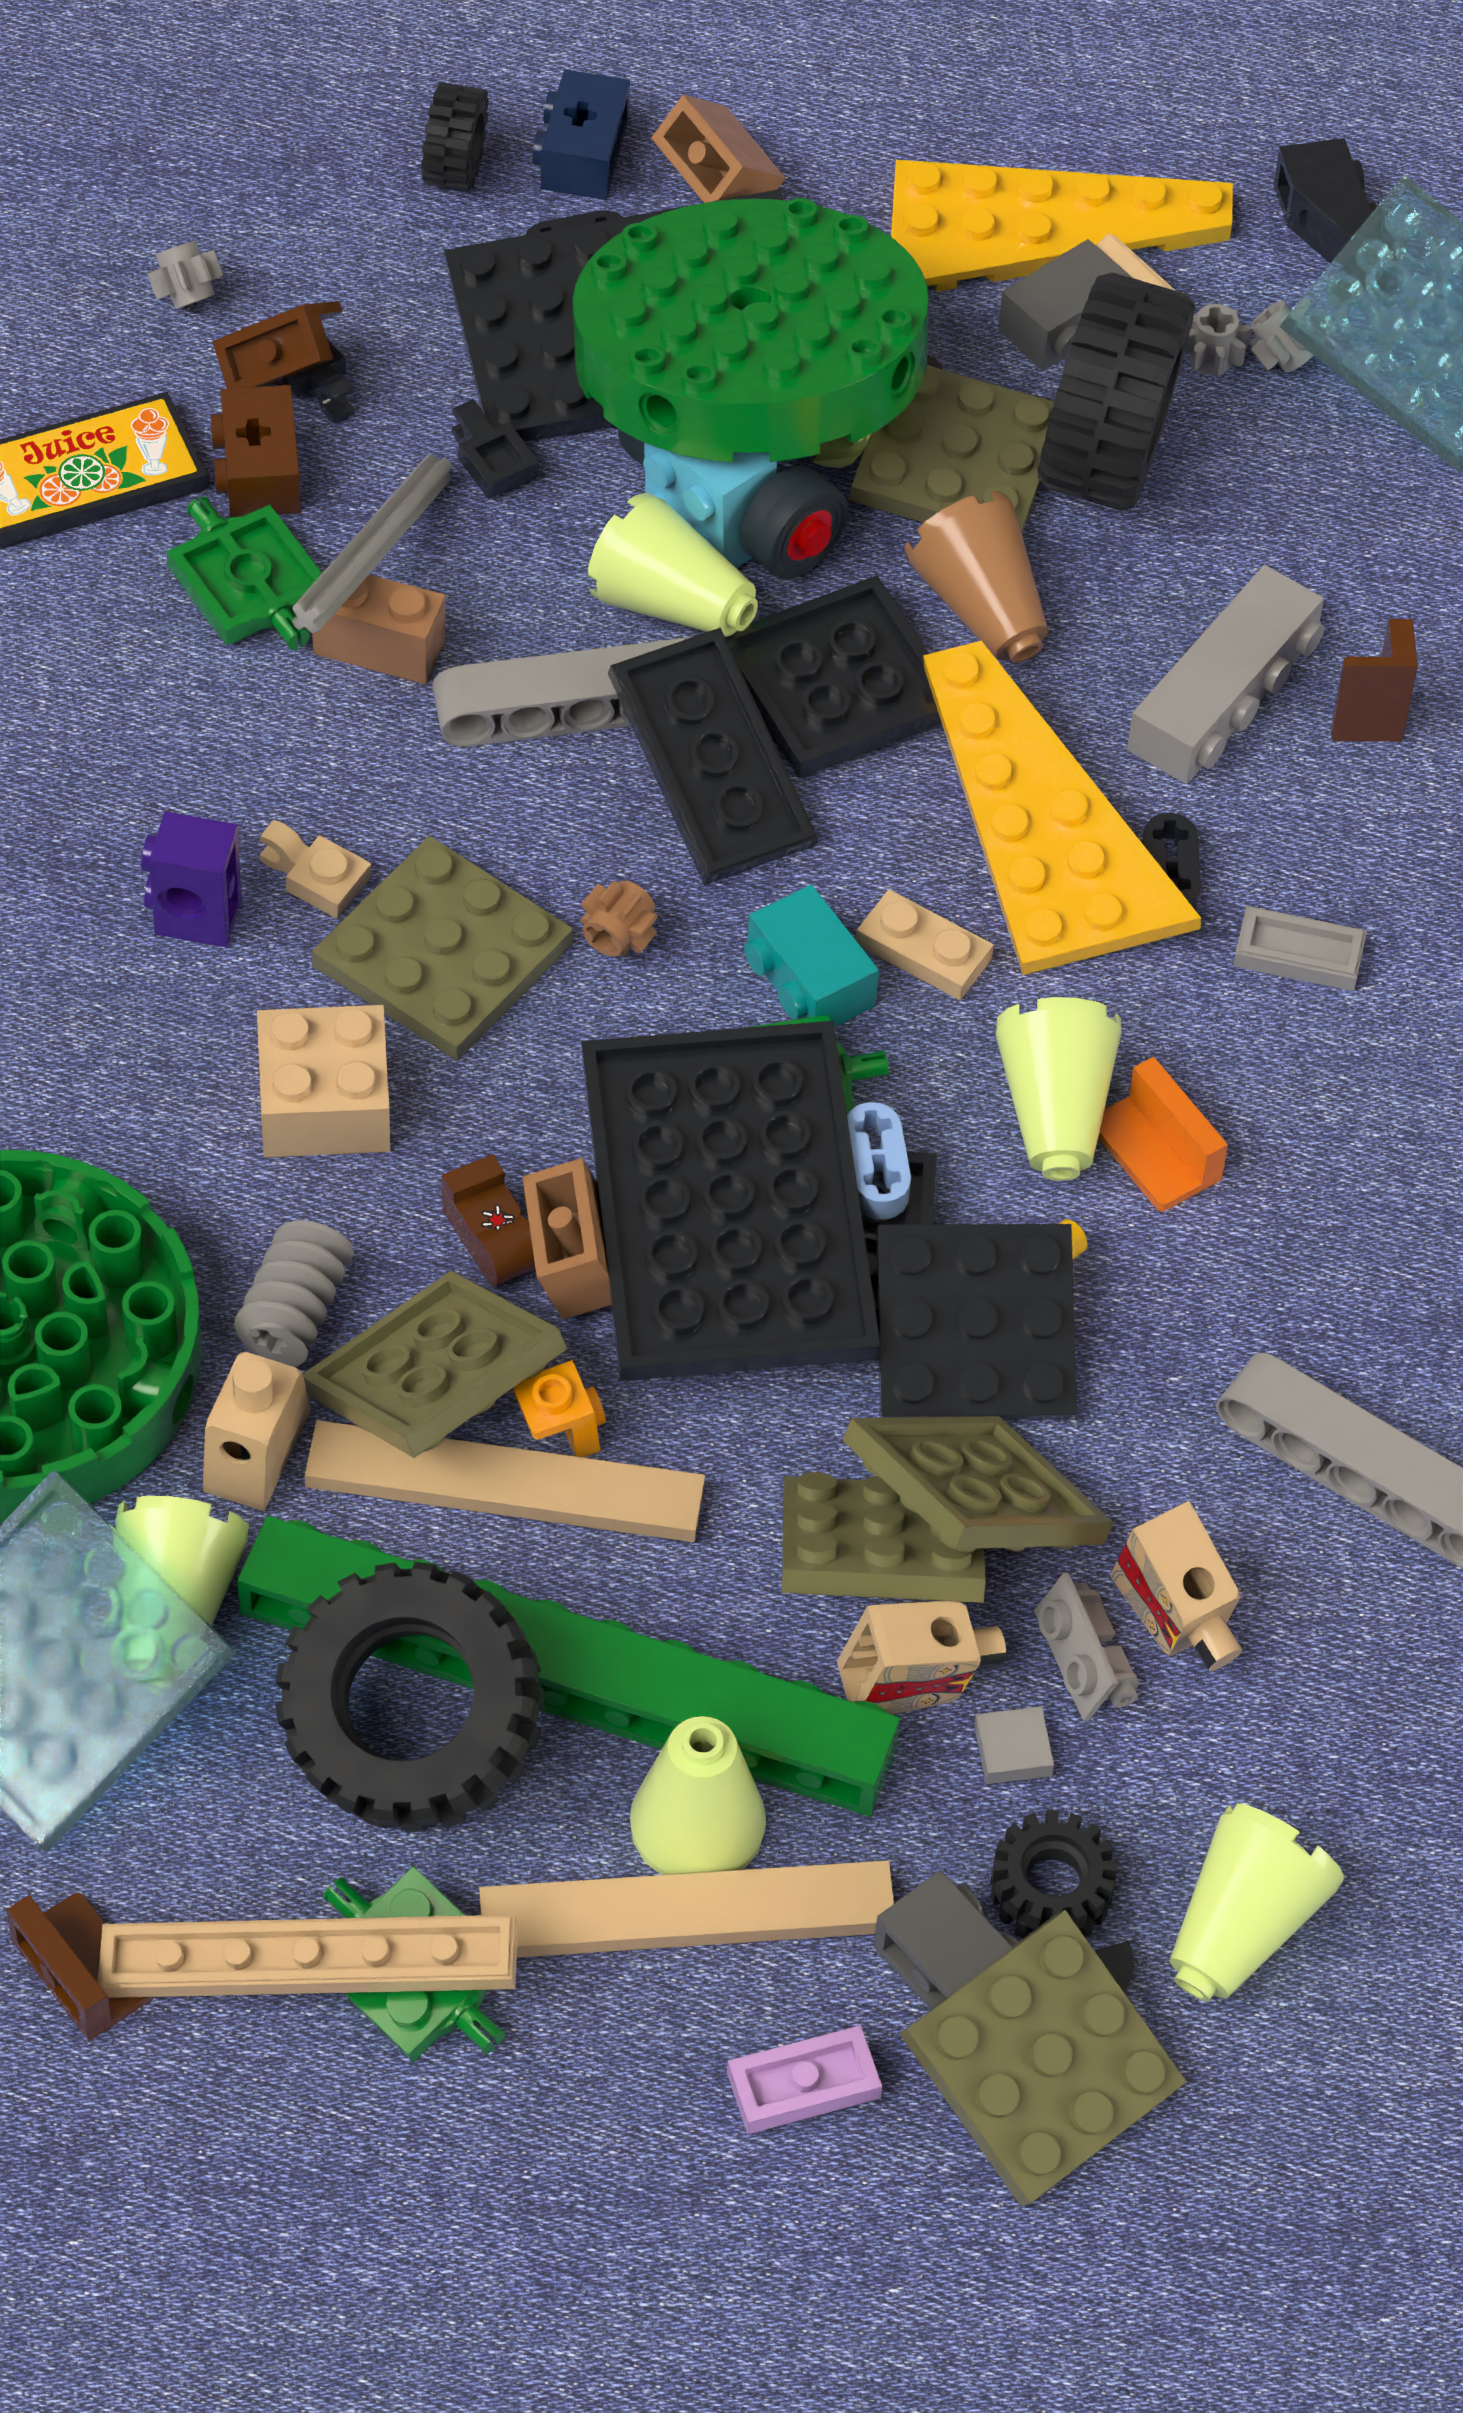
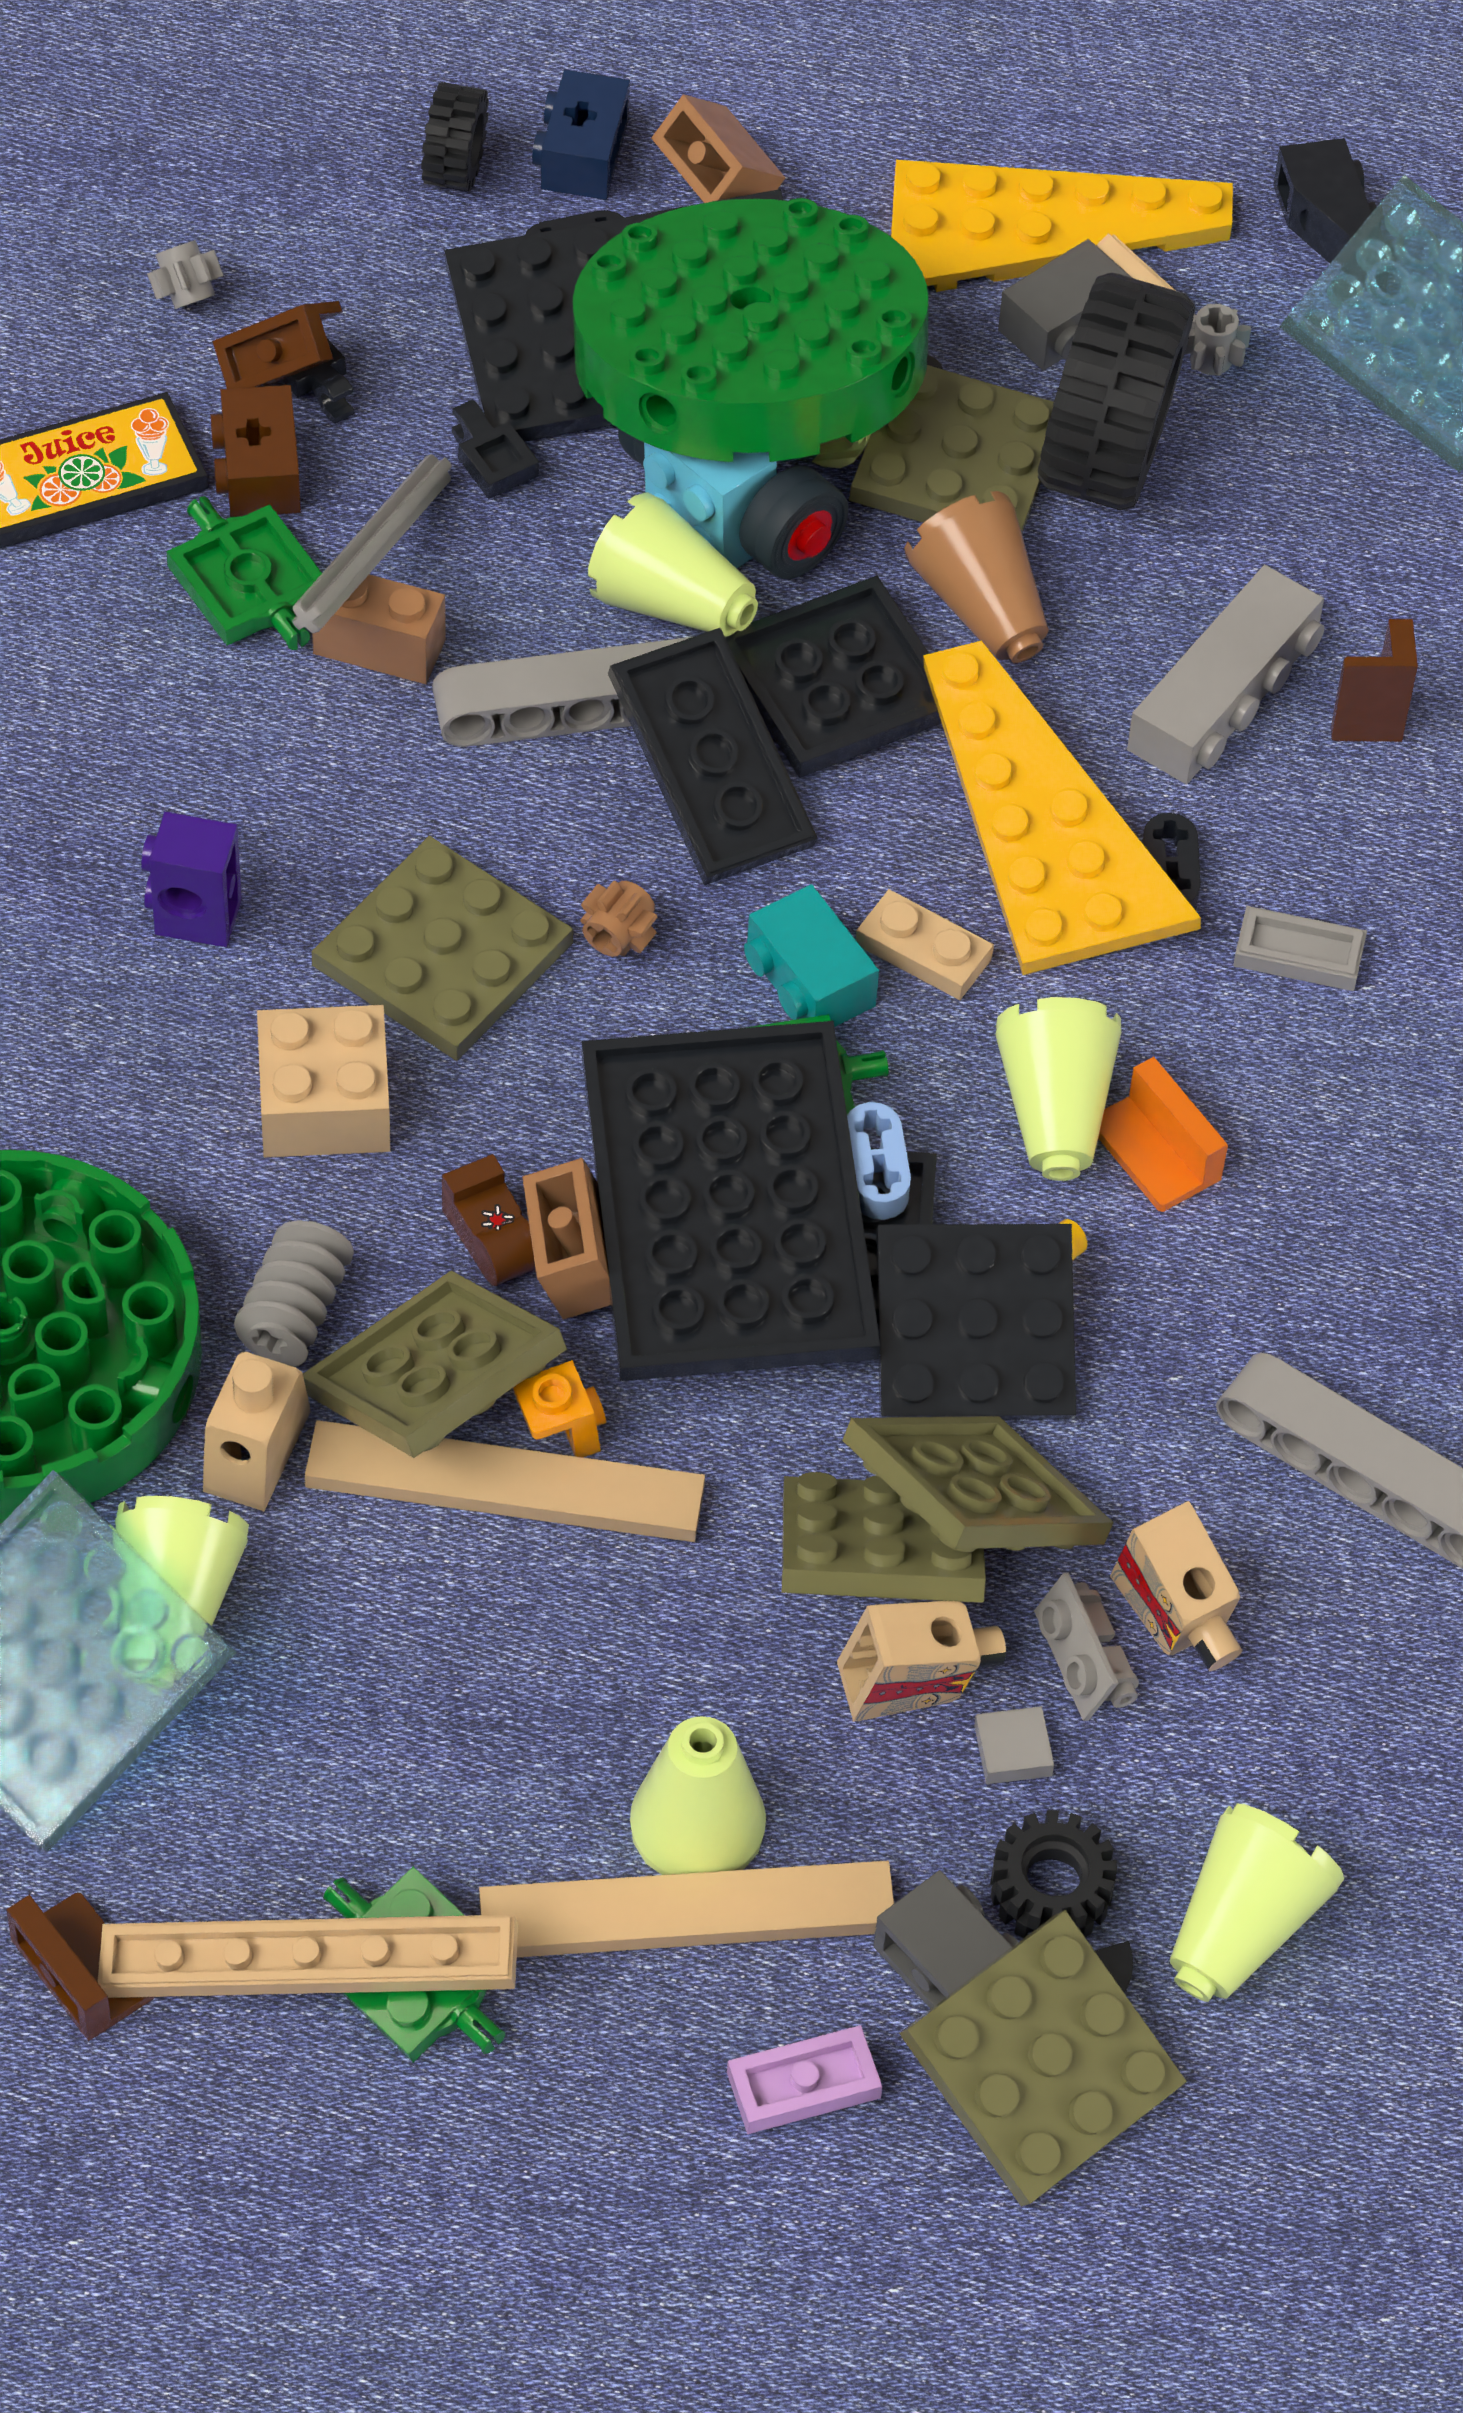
green brick [237,1515,900,1817] -> none
tan plate [259,820,371,919] -> none
black tyre [275,1562,545,1832] -> none
light grey gear [1249,300,1321,373] -> none

